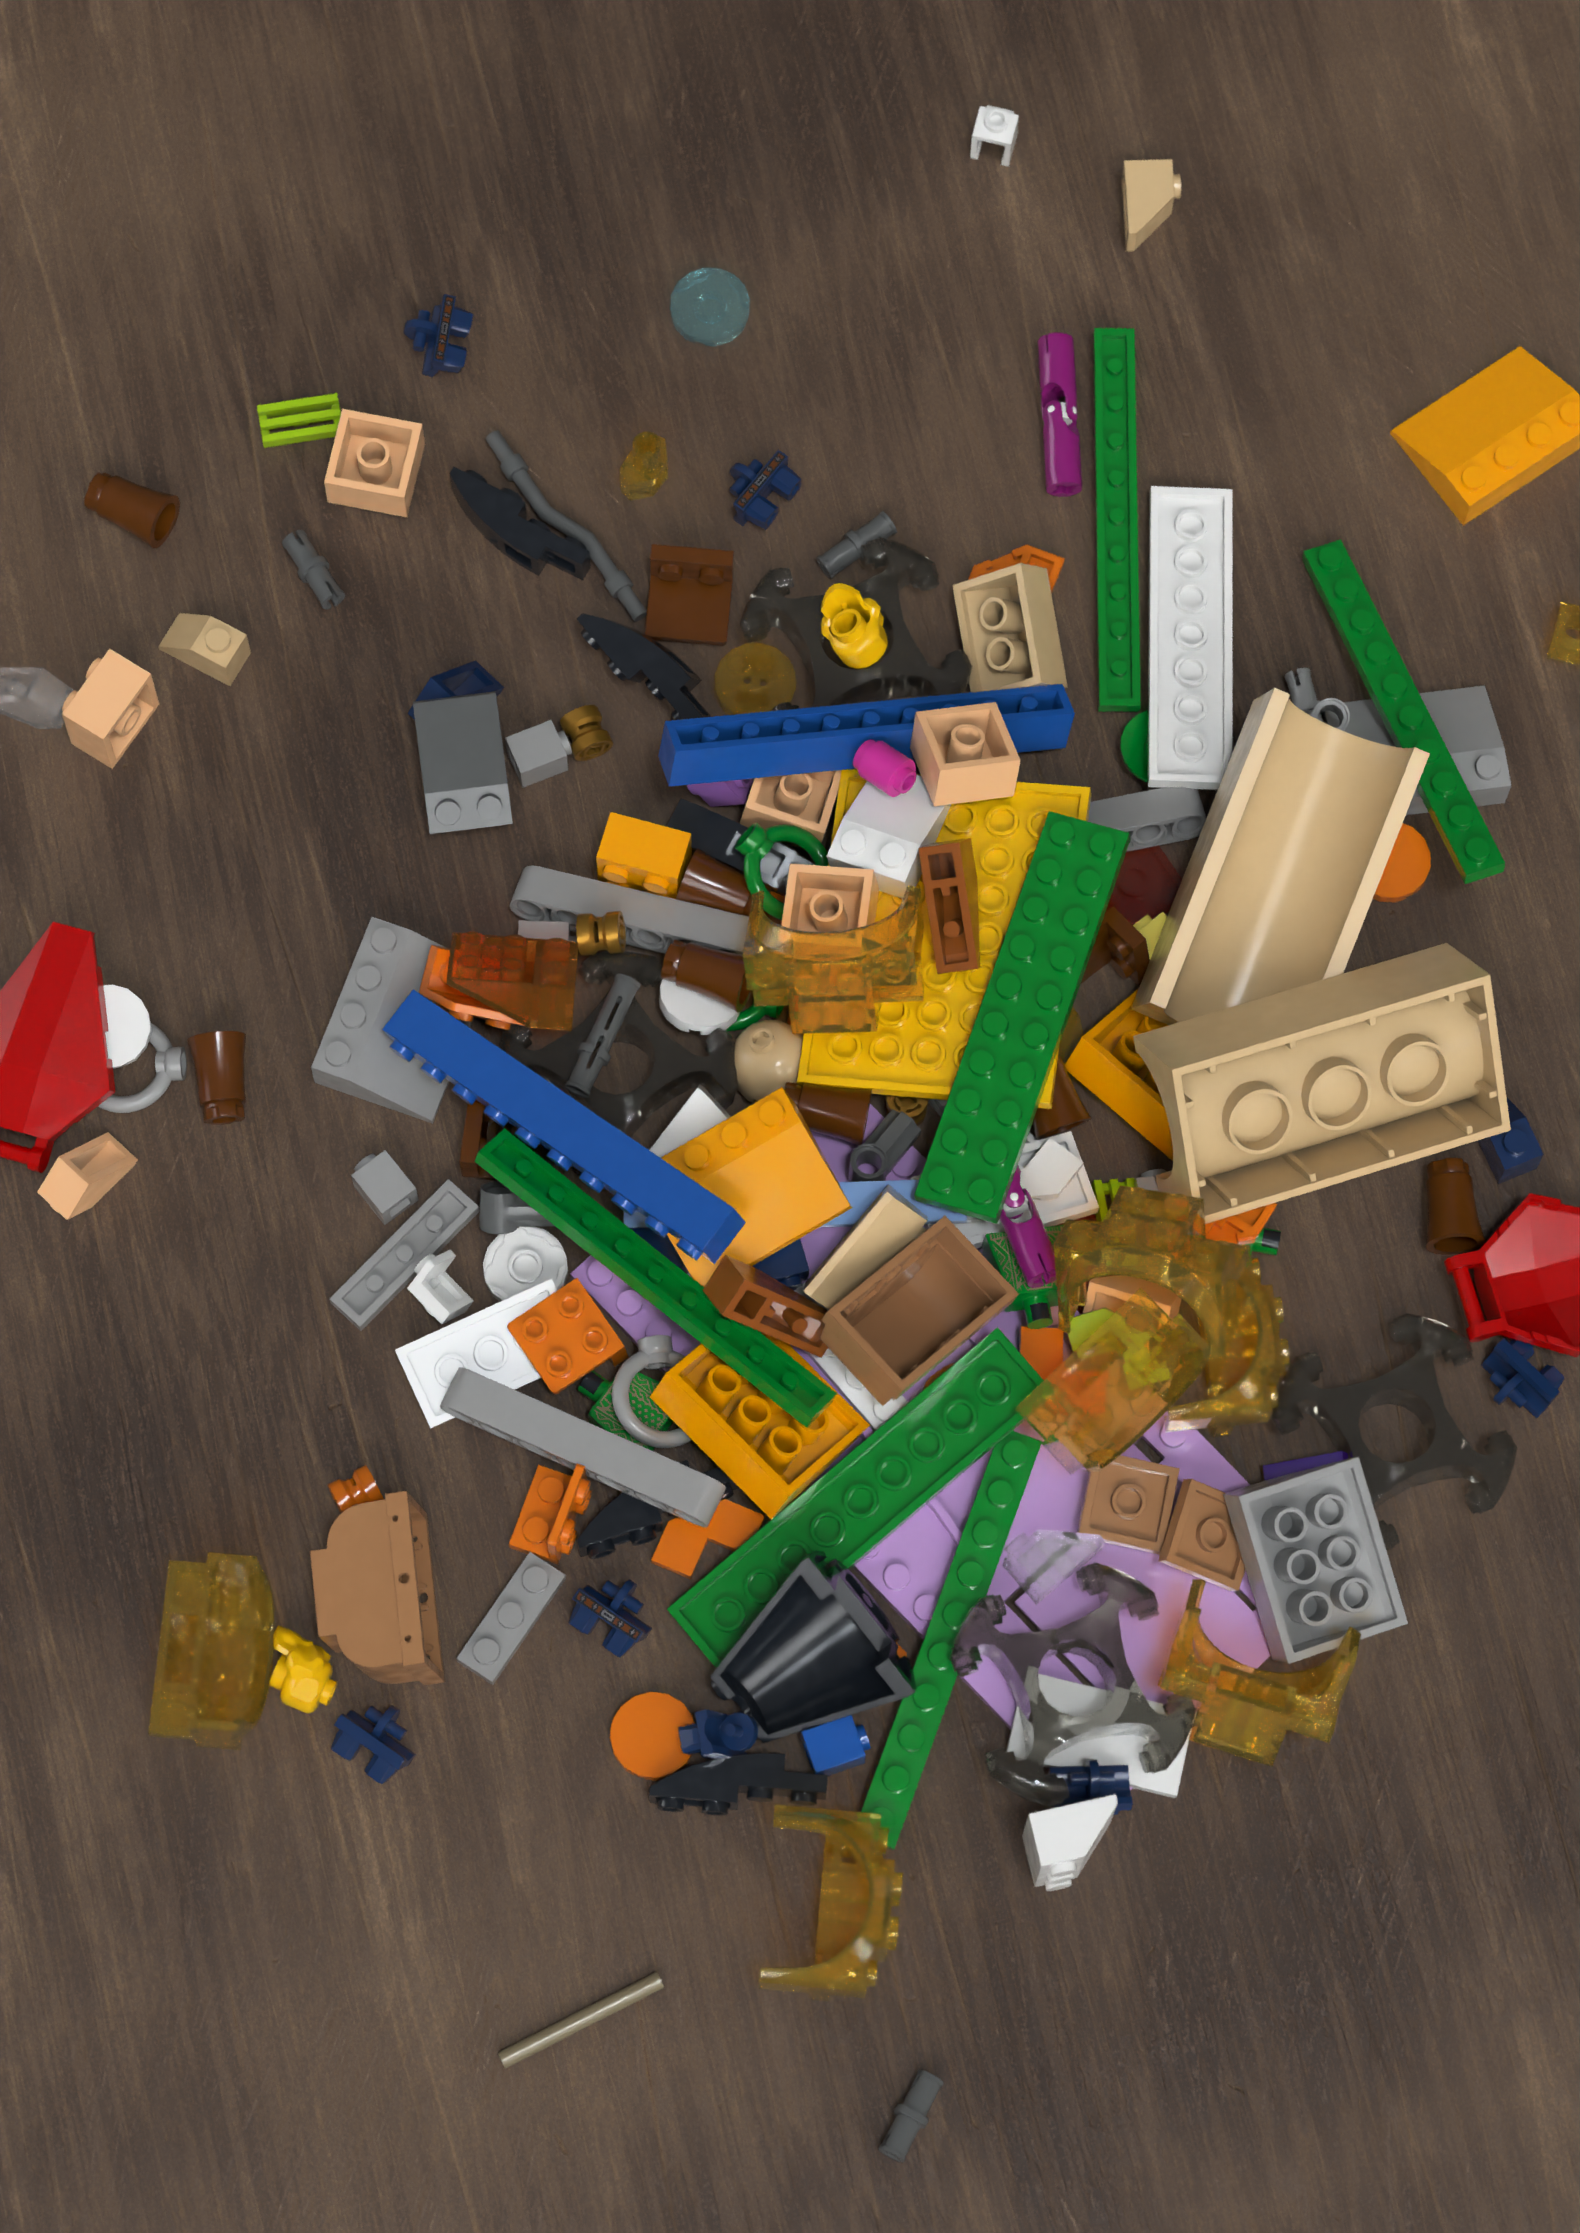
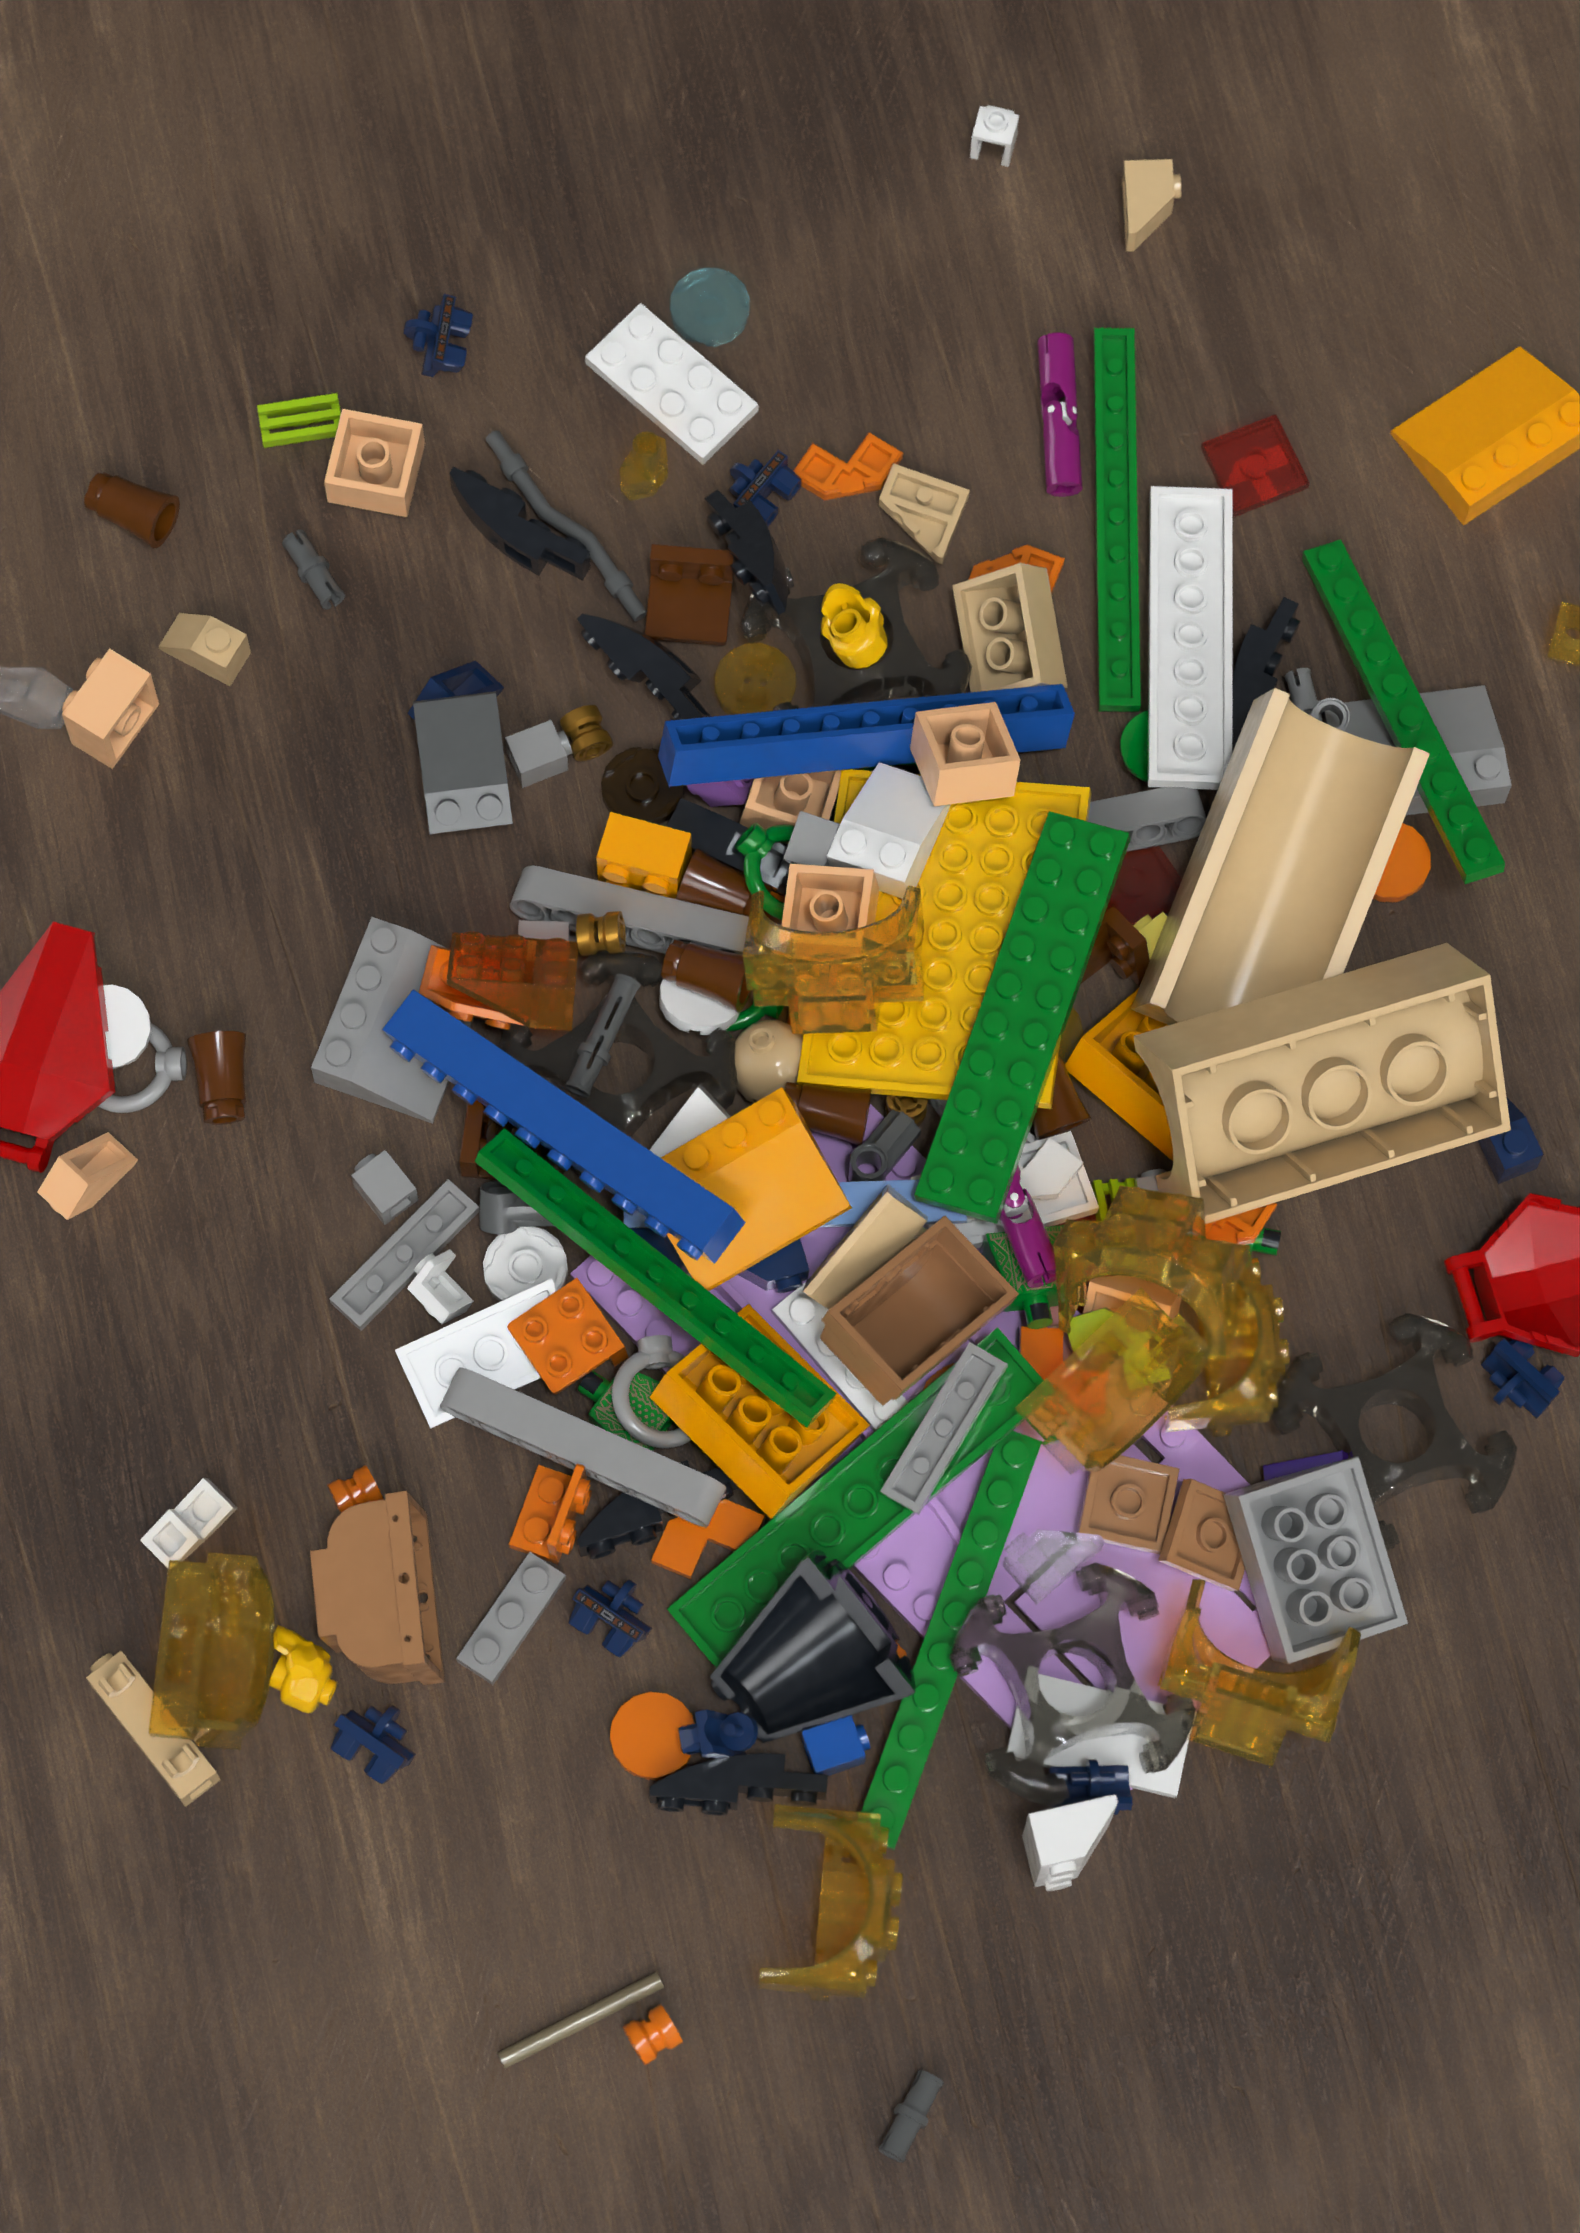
dark orange slope [703,1255,828,1358] -> none
dark grey pin [816,511,897,579] -> none
dark pink brick [853,739,917,797] -> none
dark orange slope [918,838,980,974] -> none
reddish brown plant [1426,1158,1486,1255] -> none
none -> tan brick [86,1651,220,1807]
none -> white slope [140,1478,237,1570]
none -> white plate [585,303,759,465]
none -> dark brown tile [601,747,684,825]
none -> orange wheel [623,2004,683,2065]
none -> black slope [704,490,788,615]
none -> light grey brick [783,811,840,866]
none -> orange tile [793,432,903,500]
none -> tan wing [879,463,970,564]
none -> light grey plate [880,1342,1008,1515]
none -> clear red tile [1201,414,1309,517]
none -> black slope [1232,597,1301,750]

